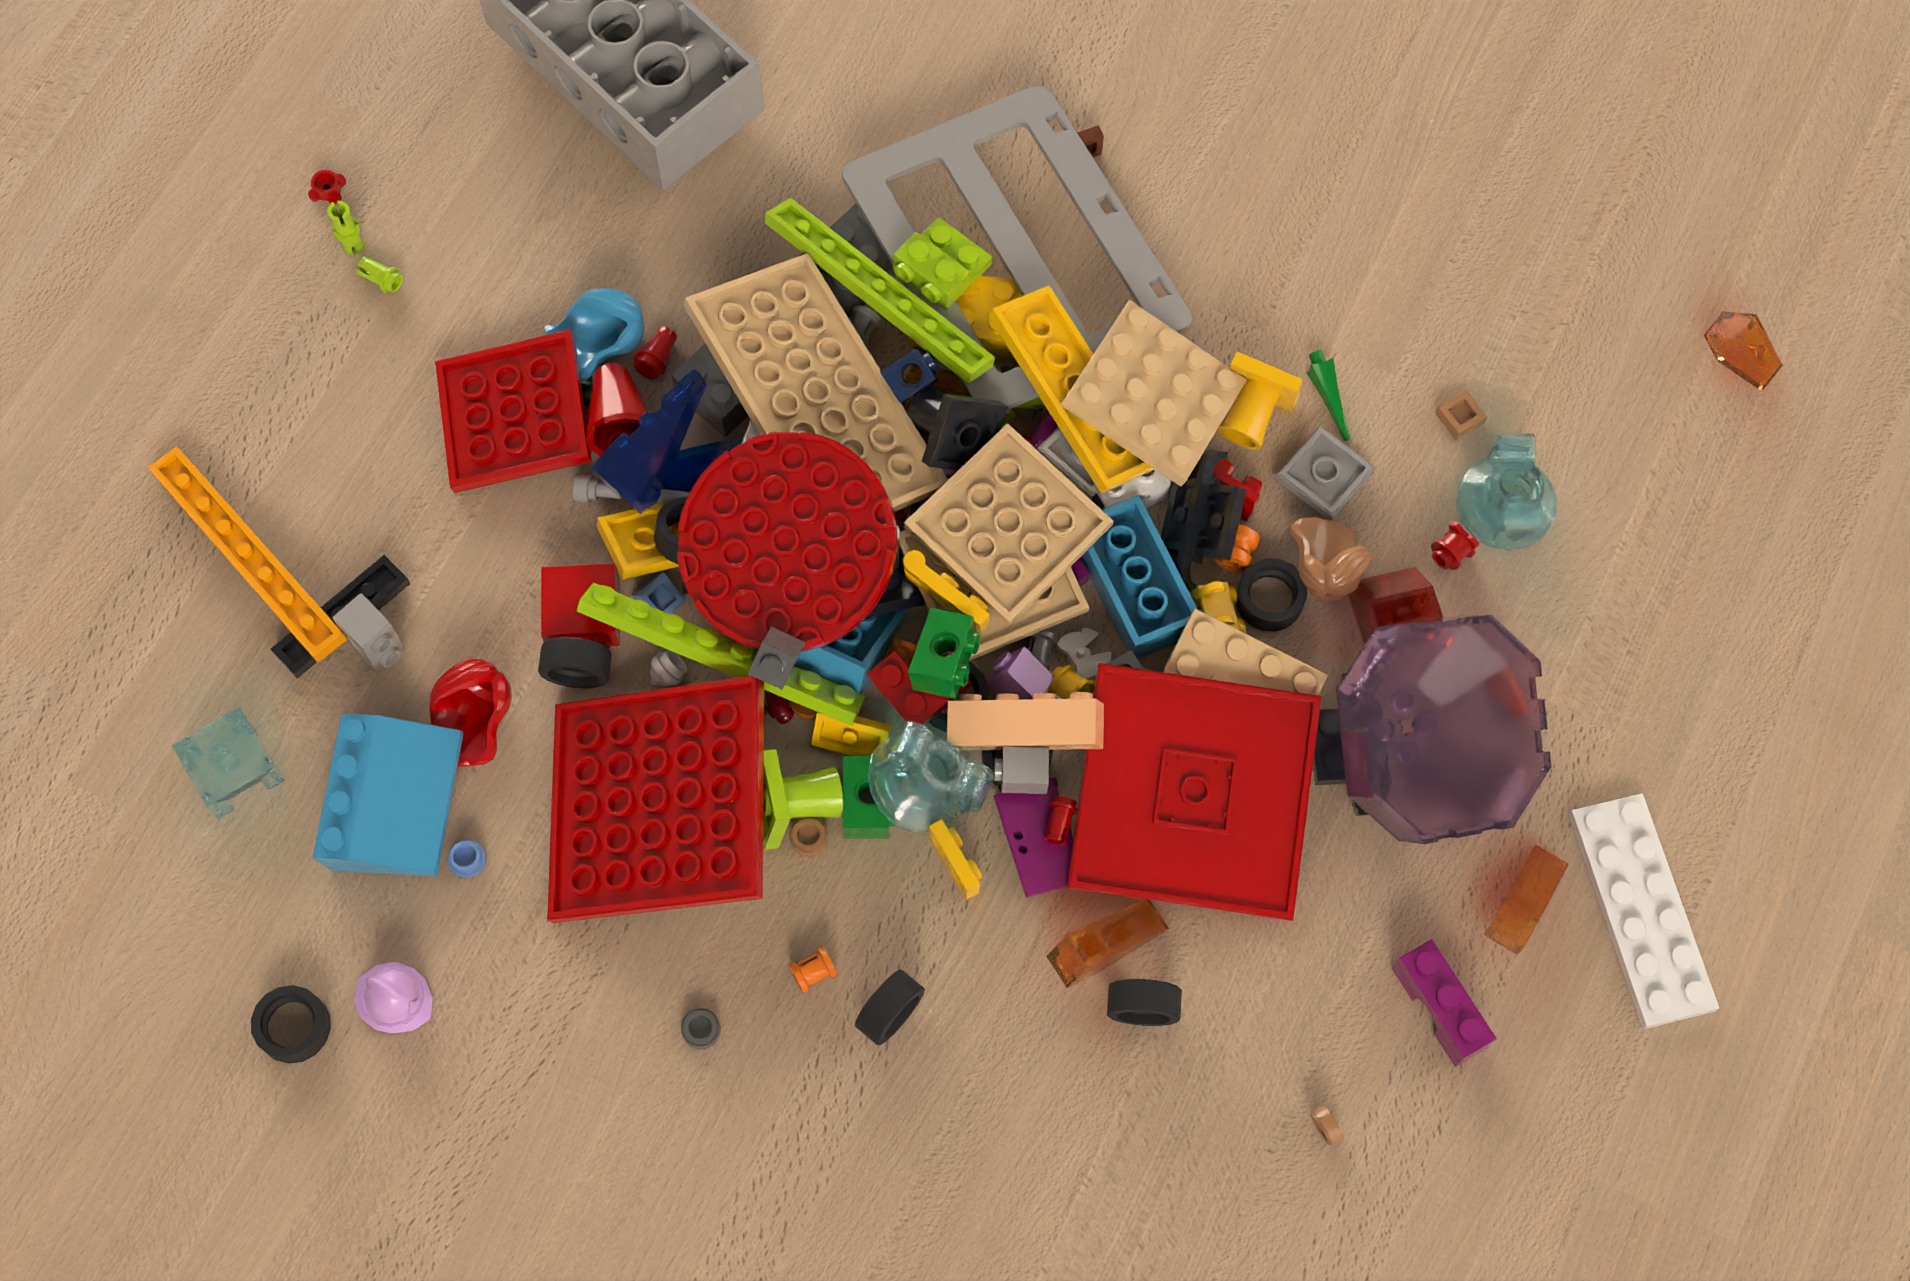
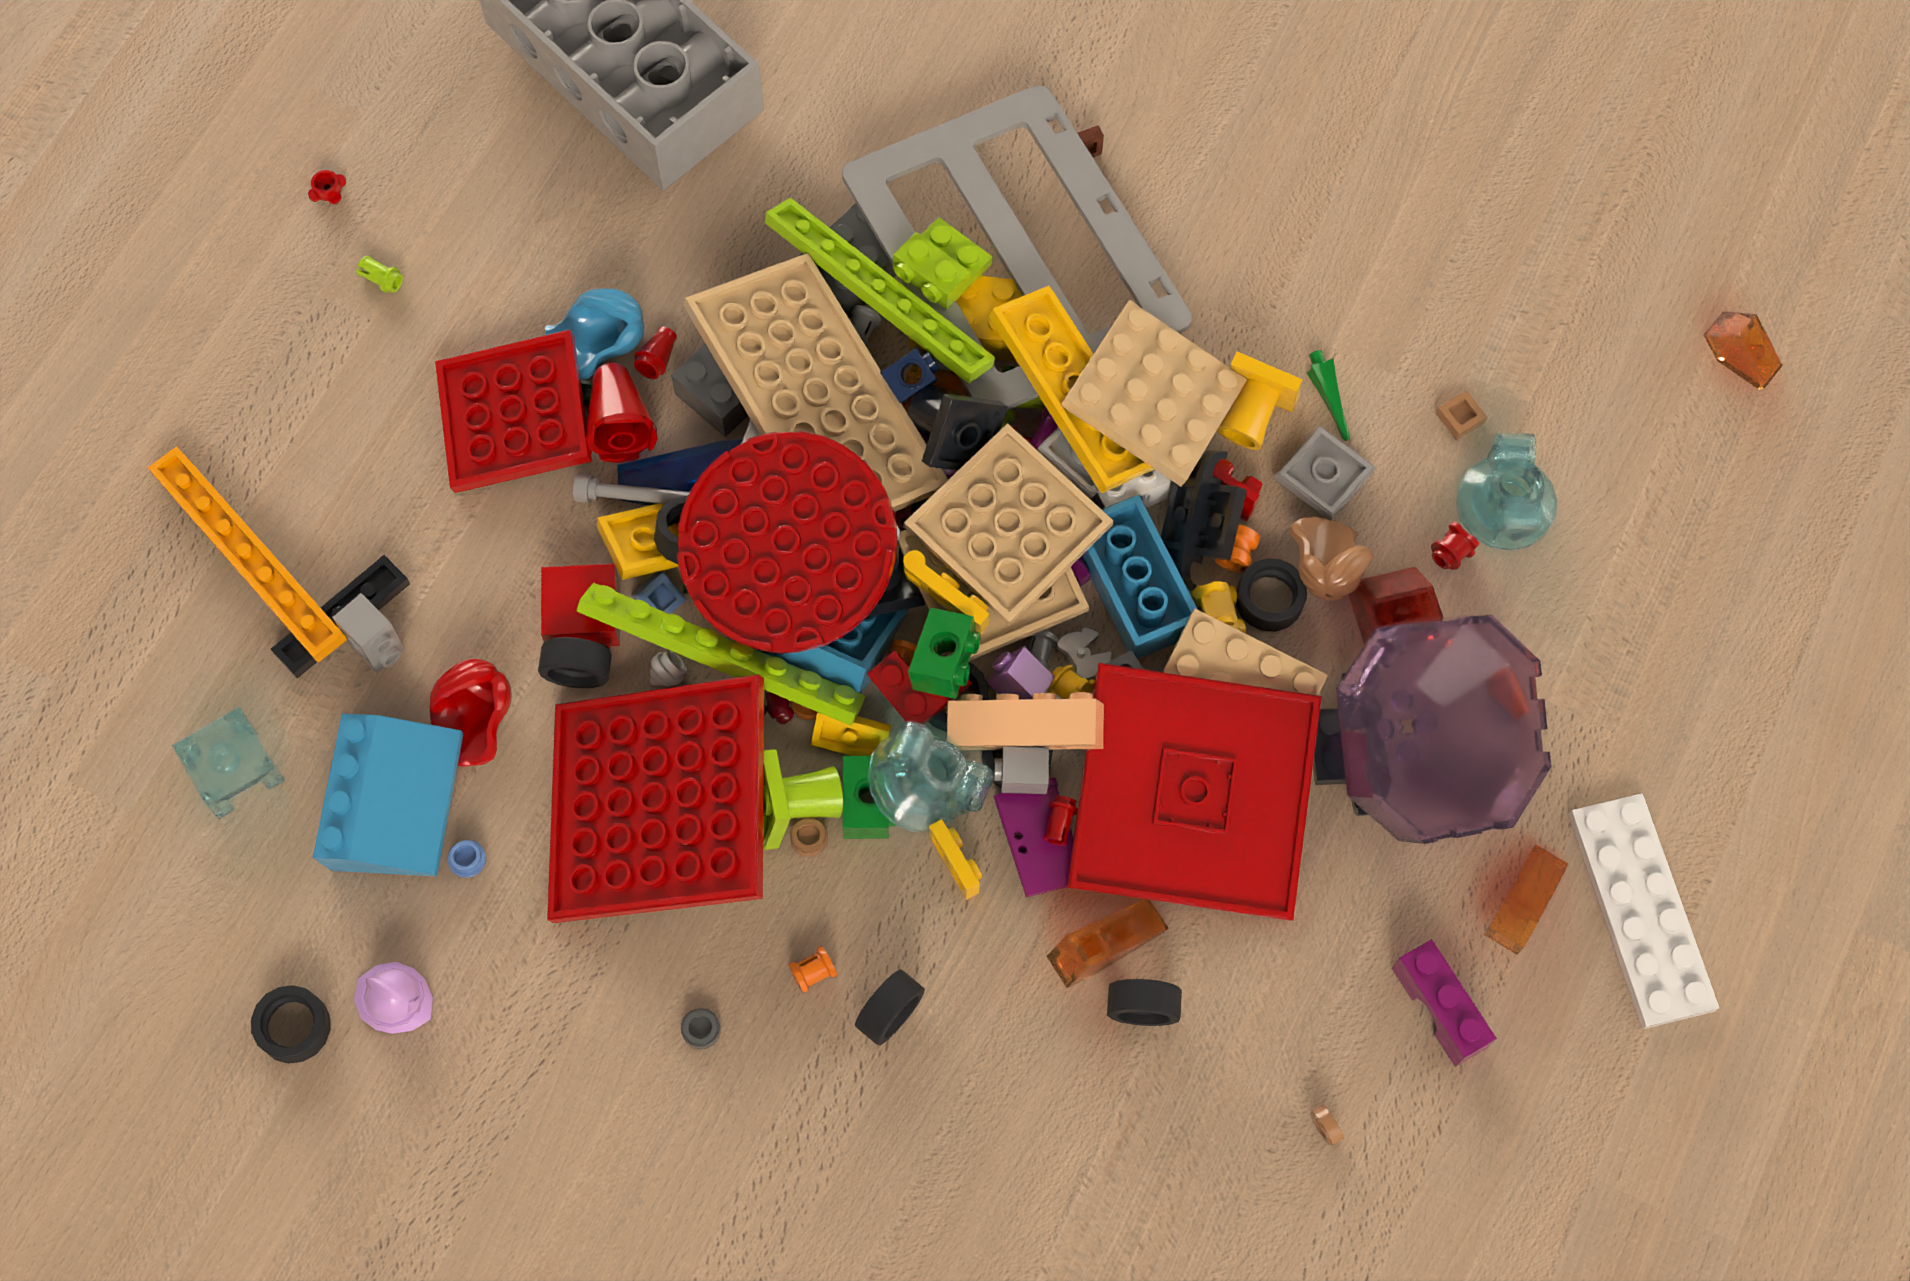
lime pin [327,201,365,256] -> none
clear blue wedge [591,369,707,514] -> none
dark grey brick [748,626,805,690] -> none

